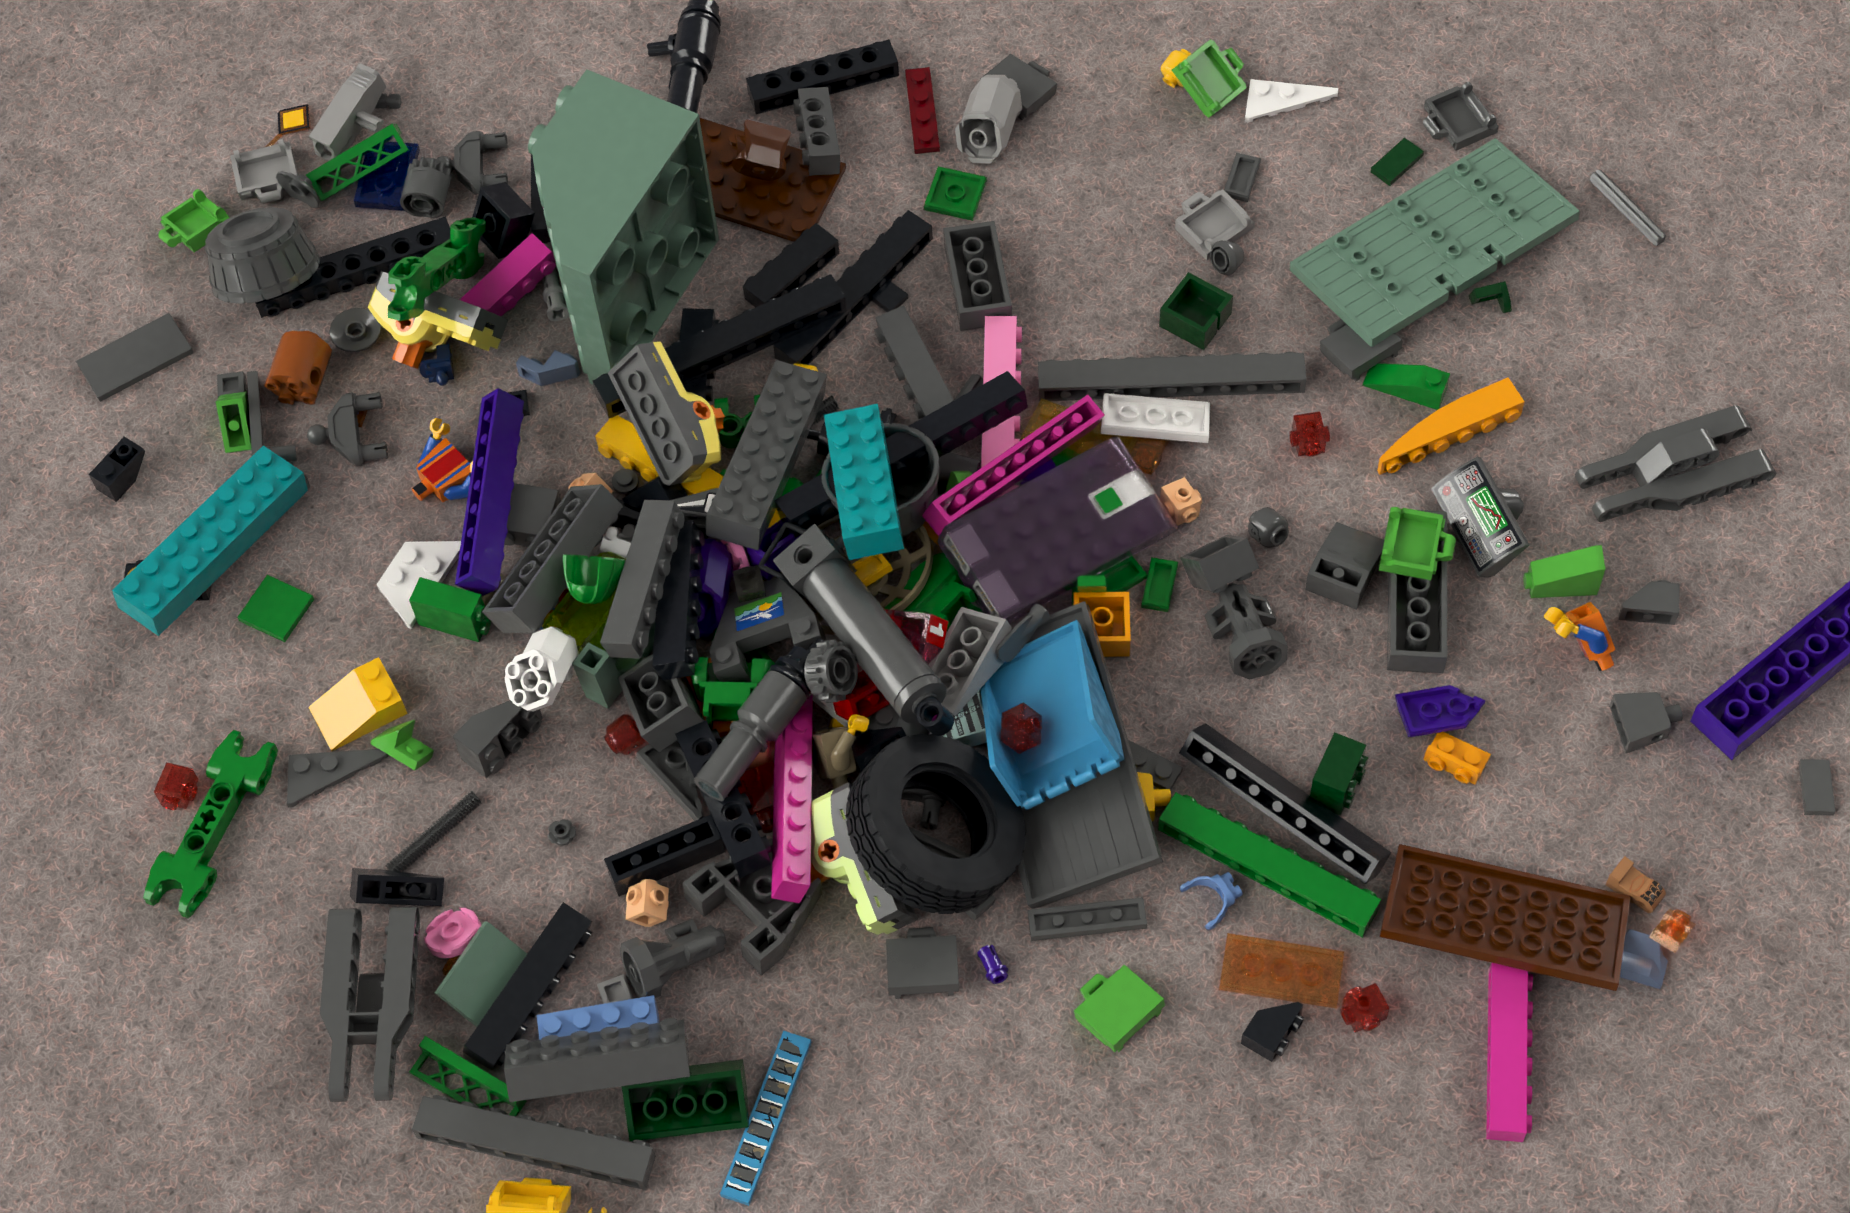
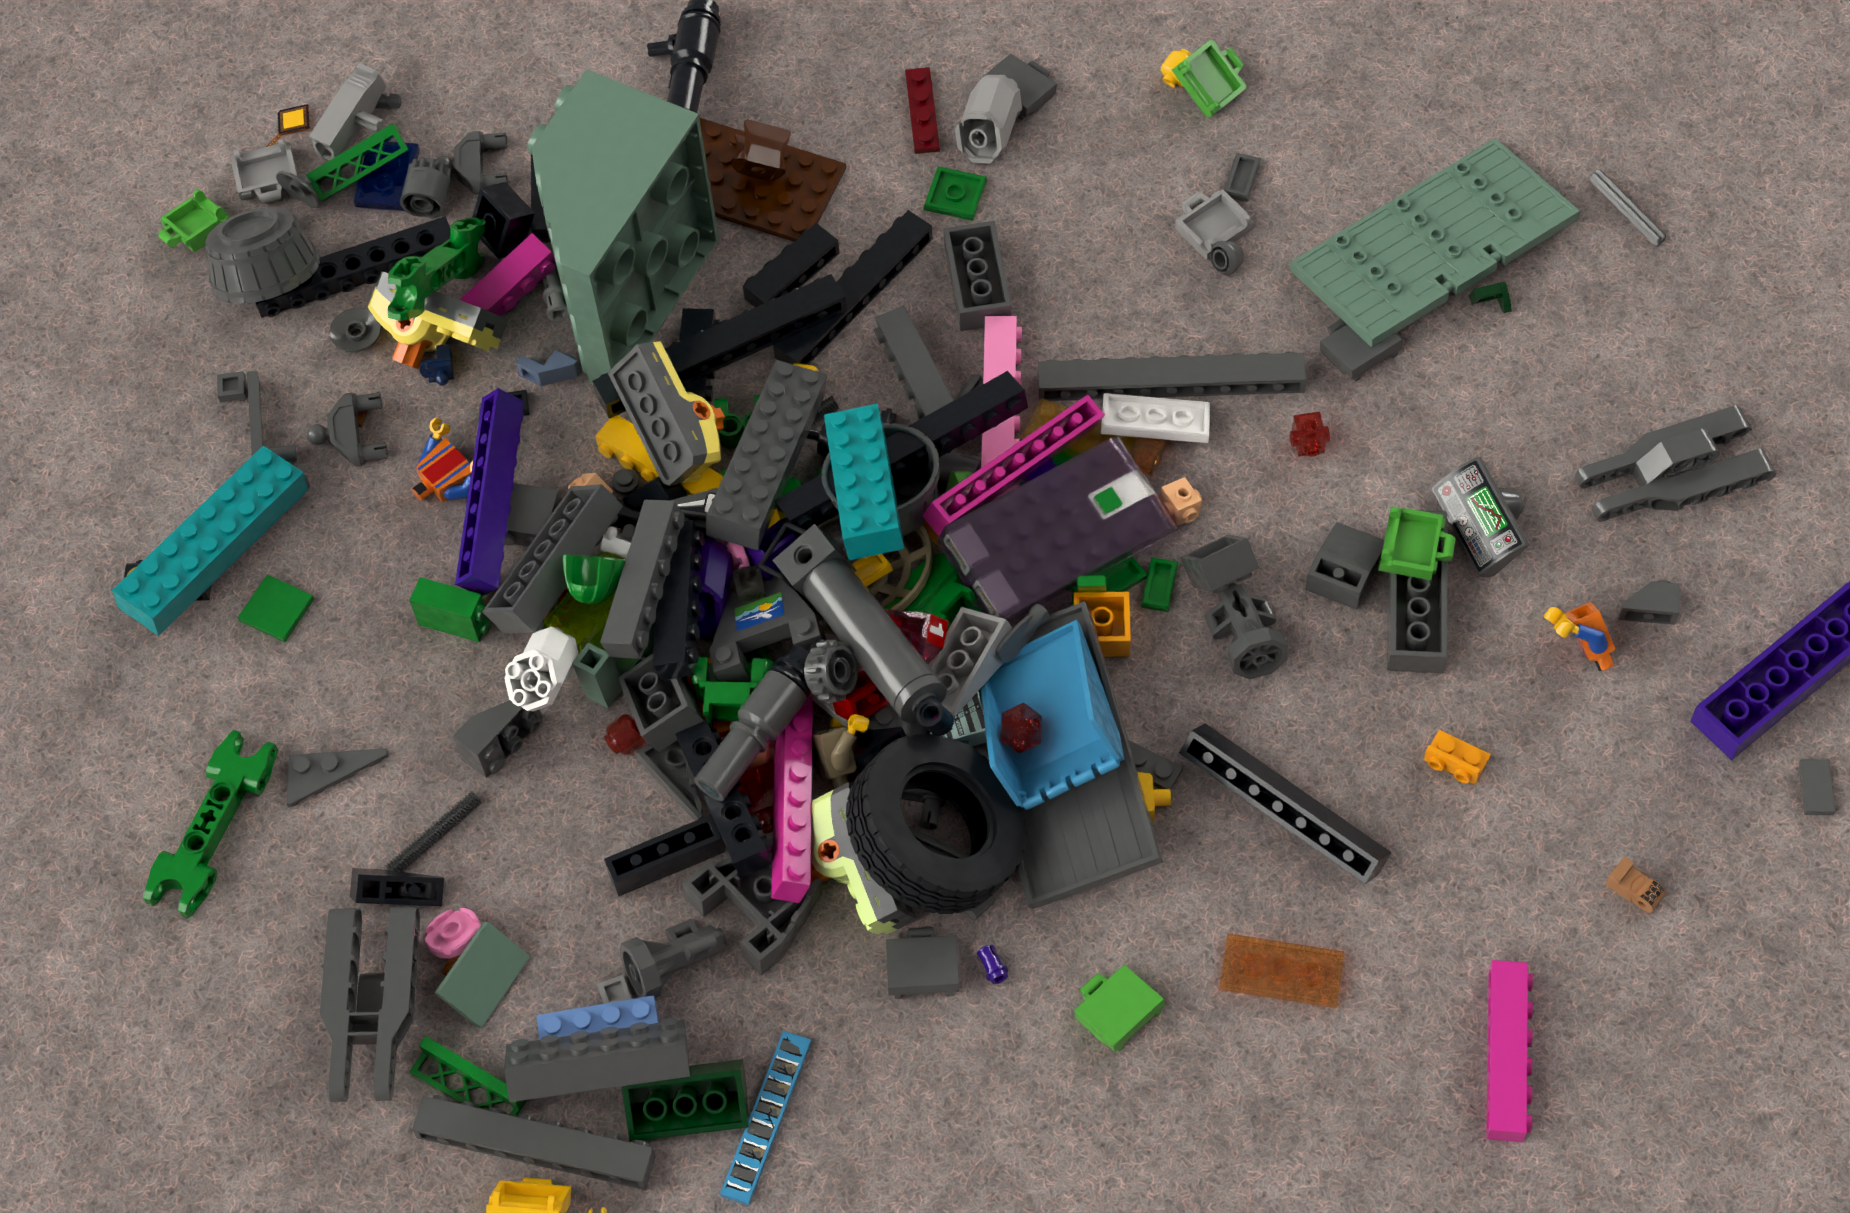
dark grey tile [76,313,194,402] -> none
black slope [89,436,145,502] -> none
clear red brick [154,762,199,810] -> none
bright green slope [216,392,252,453] -> none
dark orange cylinder [264,331,332,405] -> none
yellow slope [309,657,408,751] -> none
bright green slope [371,720,434,770] -> none
white wing [377,541,461,629] -> none
black brick [462,902,593,1070] -> none
dark grey plate [548,819,576,846] -> none
light nougat brick [626,879,669,927] -> none
black brick [746,39,899,115] -> none
dark grey brick [793,87,840,176] -> none
black tile [871,280,908,312] -> none
dark grey plate [1027,897,1147,941] -> none
green brick [1158,792,1381,938] -> none
dark green piece [1159,272,1233,350] -> none
medium blue helmet [1180,872,1243,930] -> none
black slope [1241,1002,1305,1062] -> none
white wing [1245,79,1338,123] -> none
dark grey head [1248,507,1289,548] -> none
dark green brick [1310,732,1369,816] -> none
clear red brick [1340,983,1390,1033] -> none
green slope [1362,364,1450,410] -> none
dark green tile [1371,137,1424,186] -> none
light orange slope [1377,377,1525,475] -> none
reddish brown plate [1380,844,1631,991] -> none
dark purple tile [1395,685,1485,737] -> none
dark grey piece [1423,82,1499,151] -> none
bright green slope [1523,545,1606,598] -> none
dark grey torso [1609,692,1683,753] -> none
sand blue slope [1620,929,1668,989] -> none
clear orange slope [1649,909,1696,953] -> none

